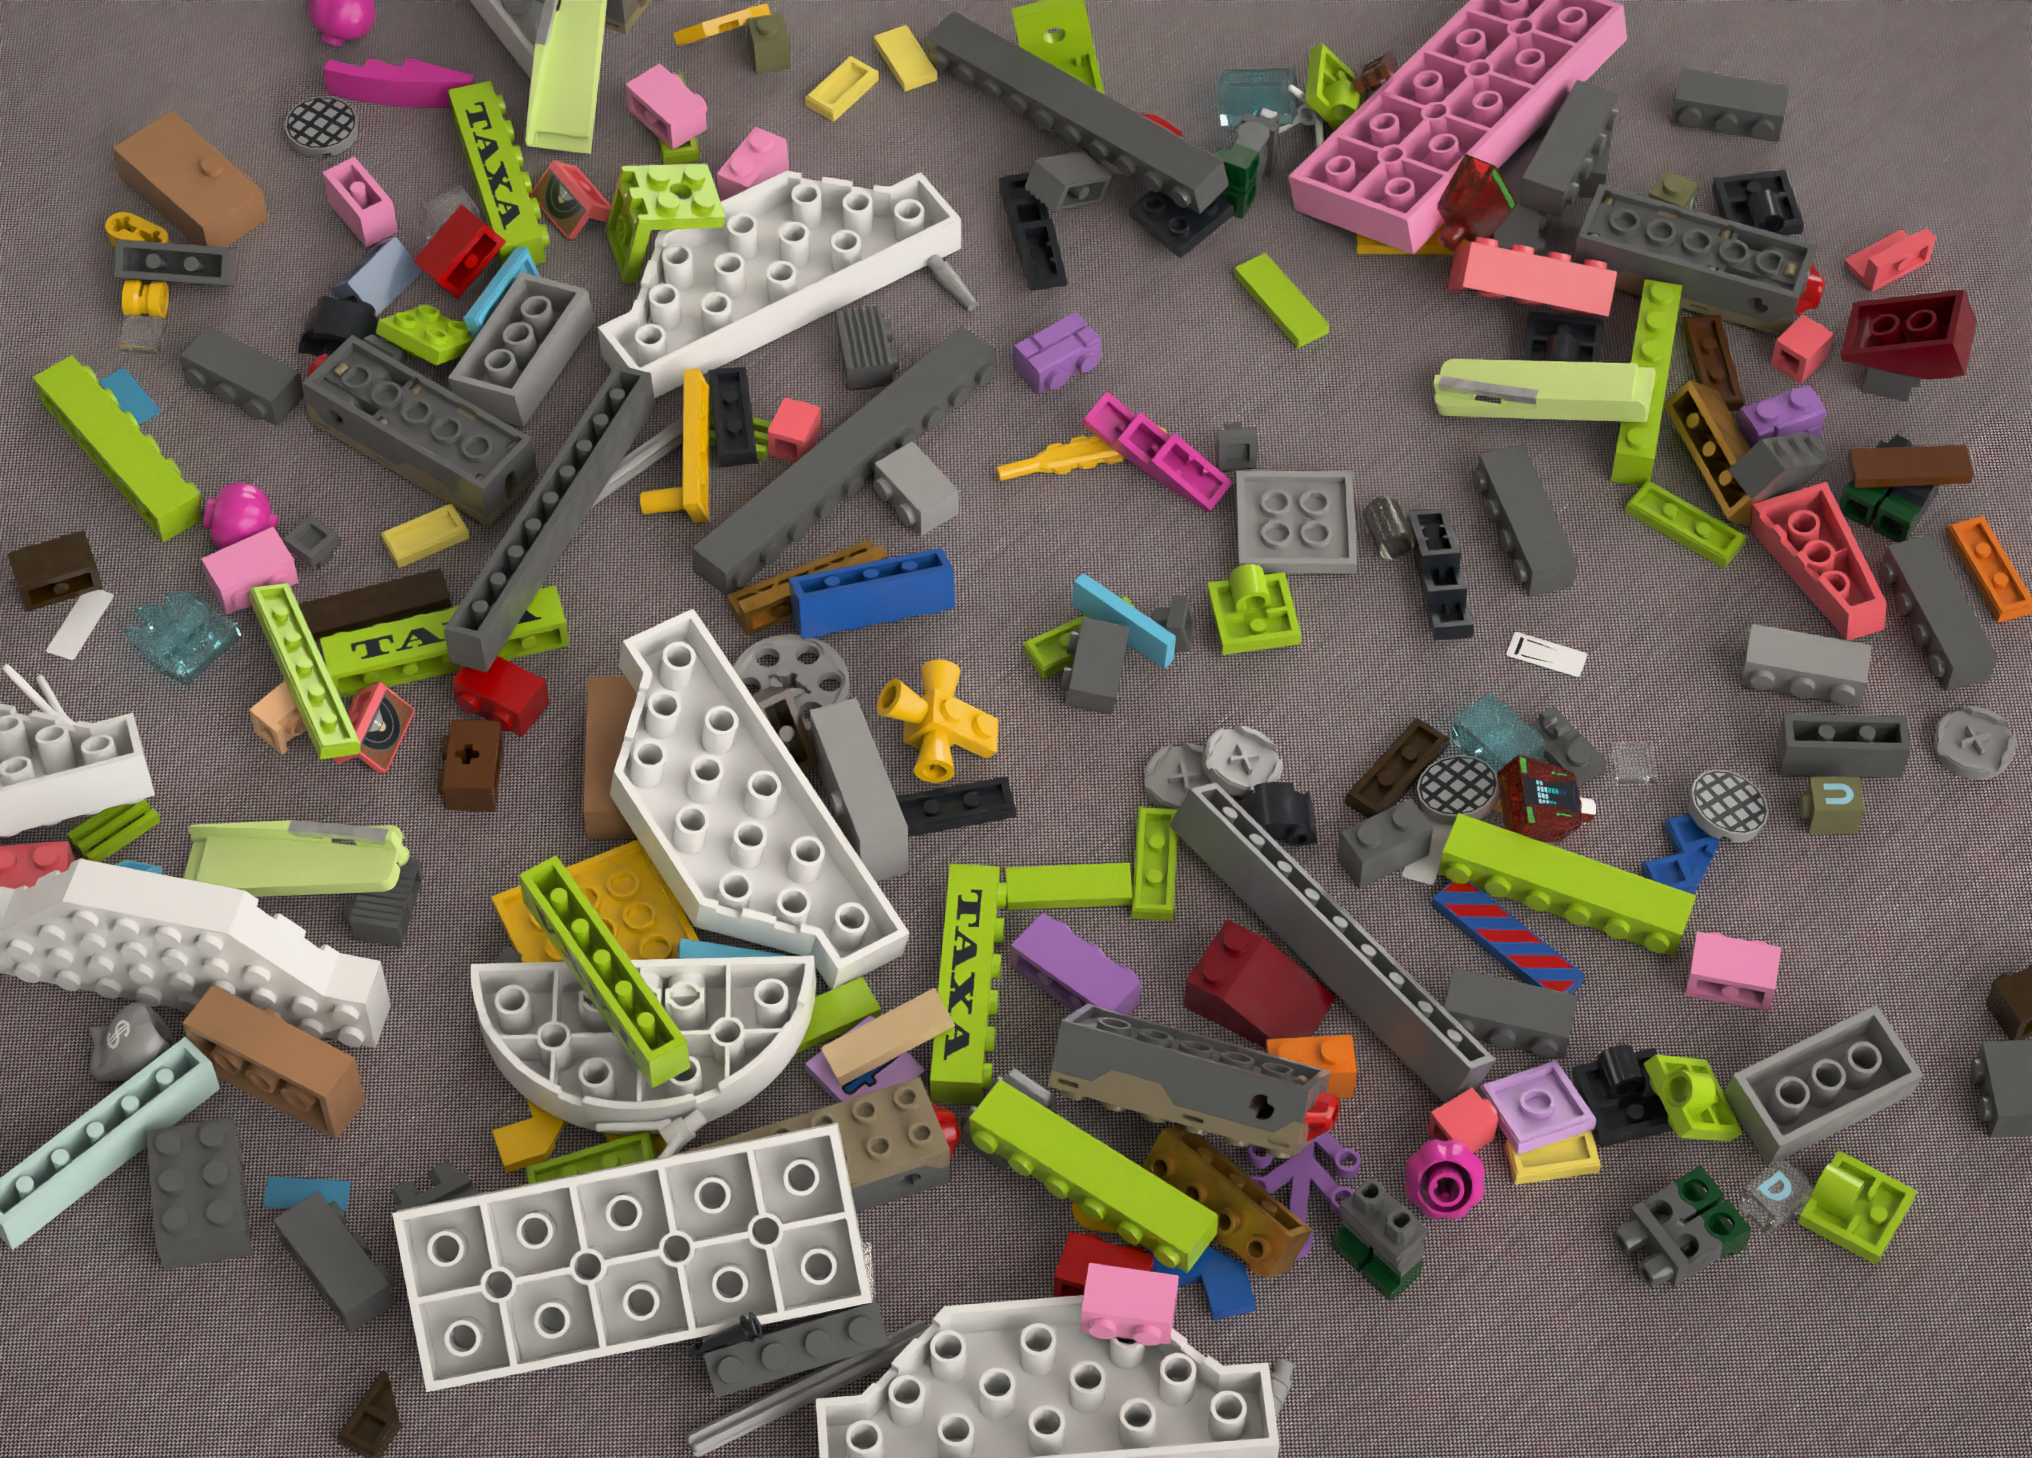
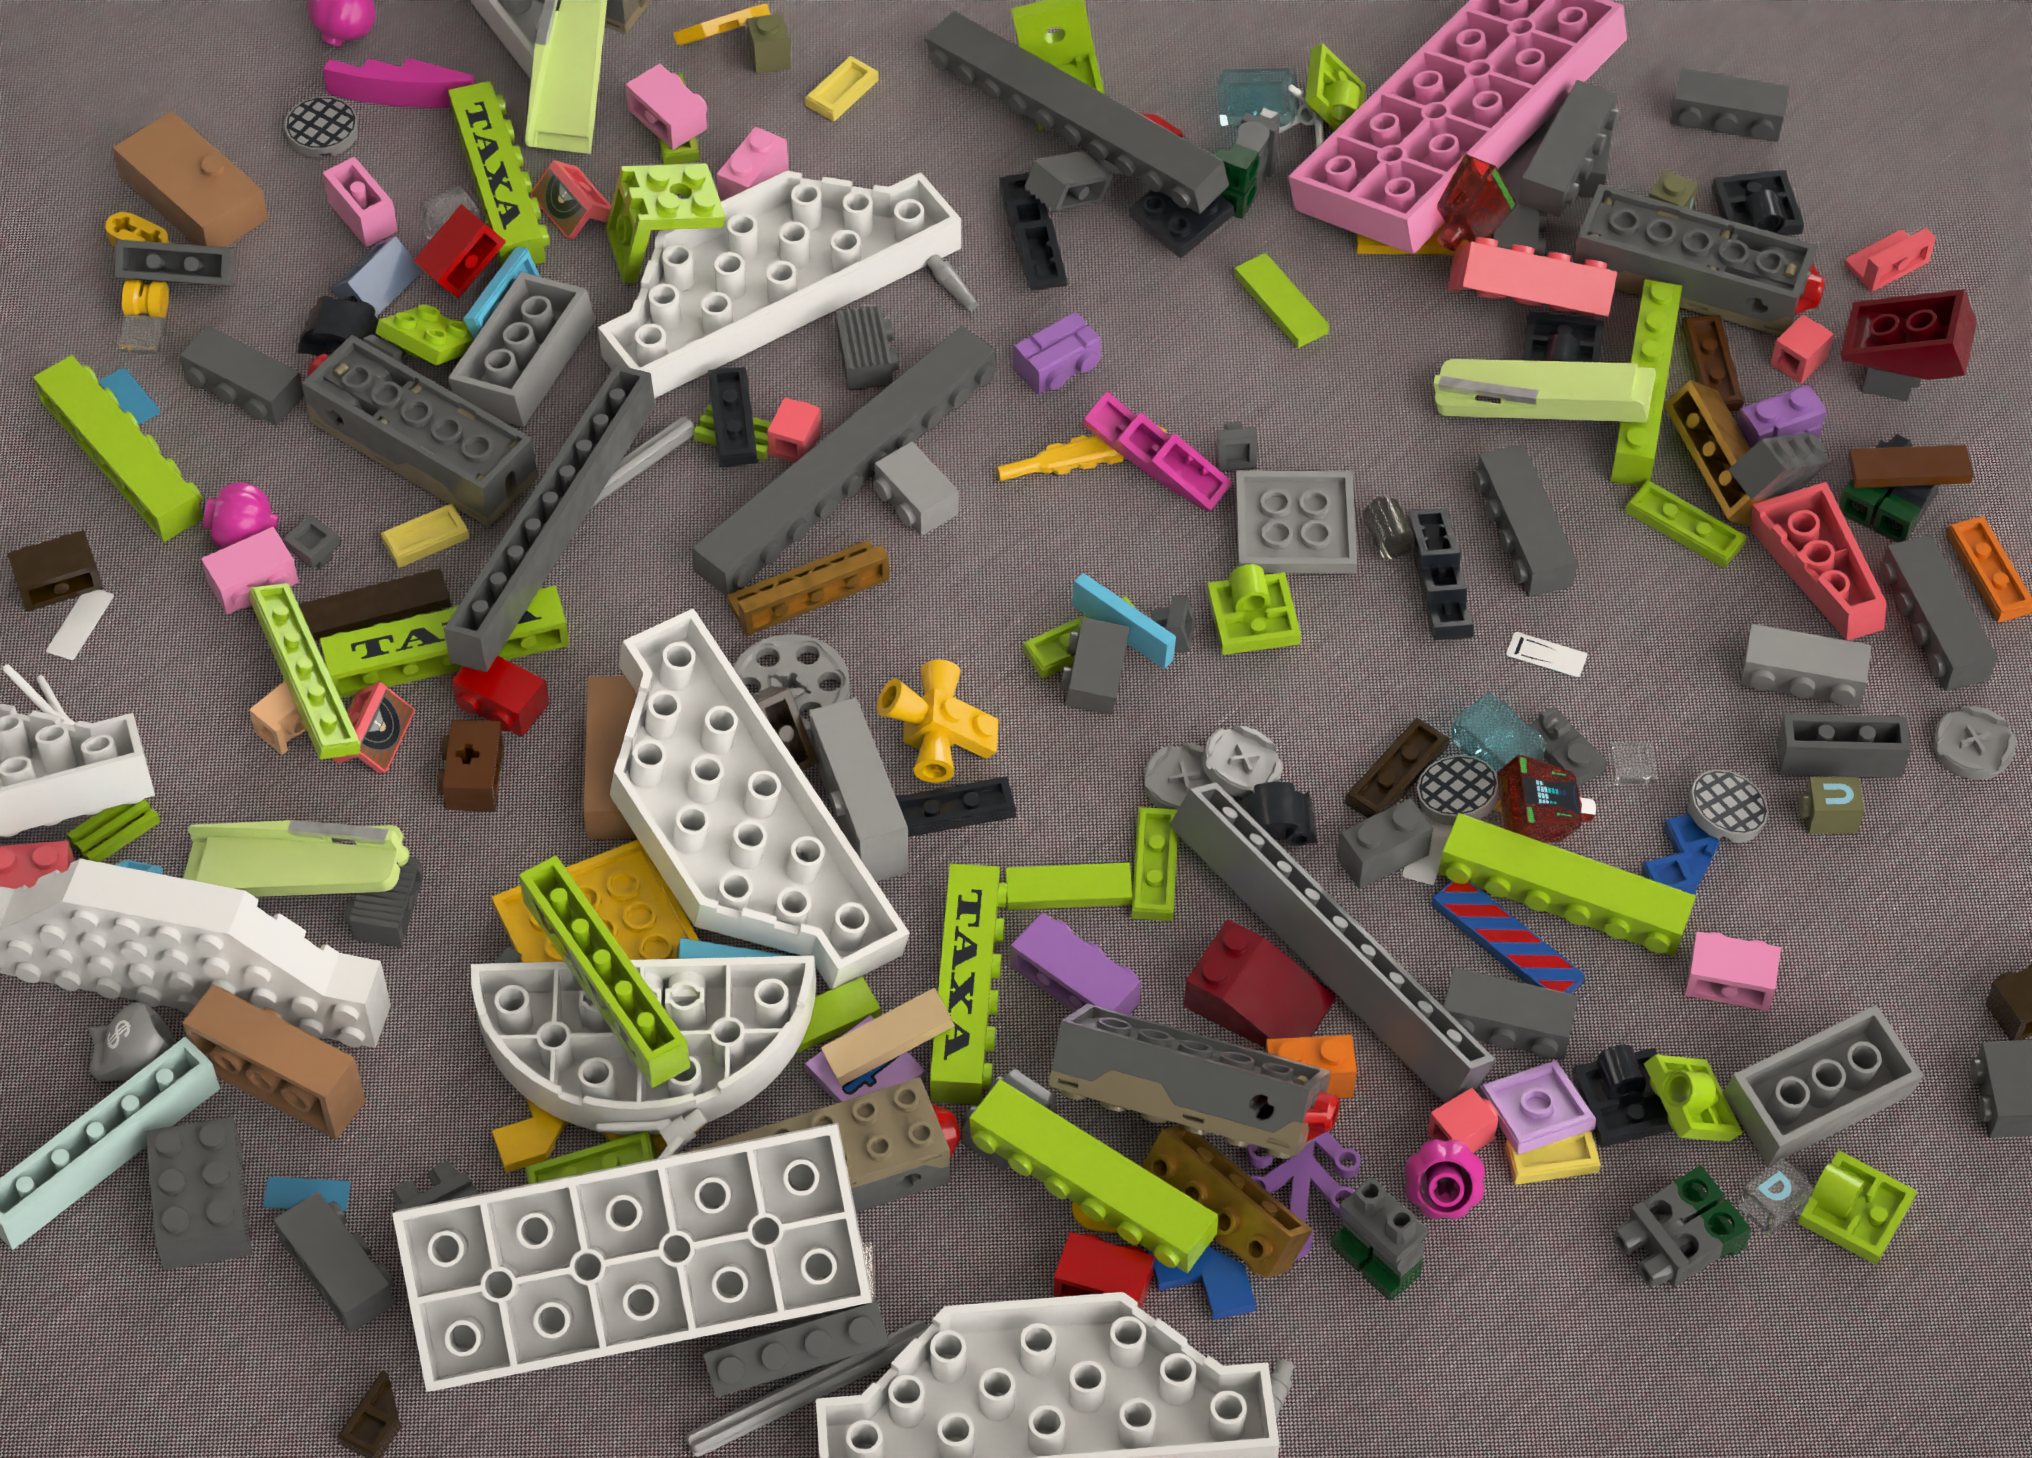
clear light blue plate [123,591,243,686] -> none
yellow piece [640,368,710,523] -> none
black piece [687,1312,763,1358] -> none
blue brick [789,548,955,639] -> none
light yellow tile [874,25,937,92] -> none
bright pink brick [1080,1263,1179,1346] -> none
reddish brown hinge [1353,51,1398,94] -> none

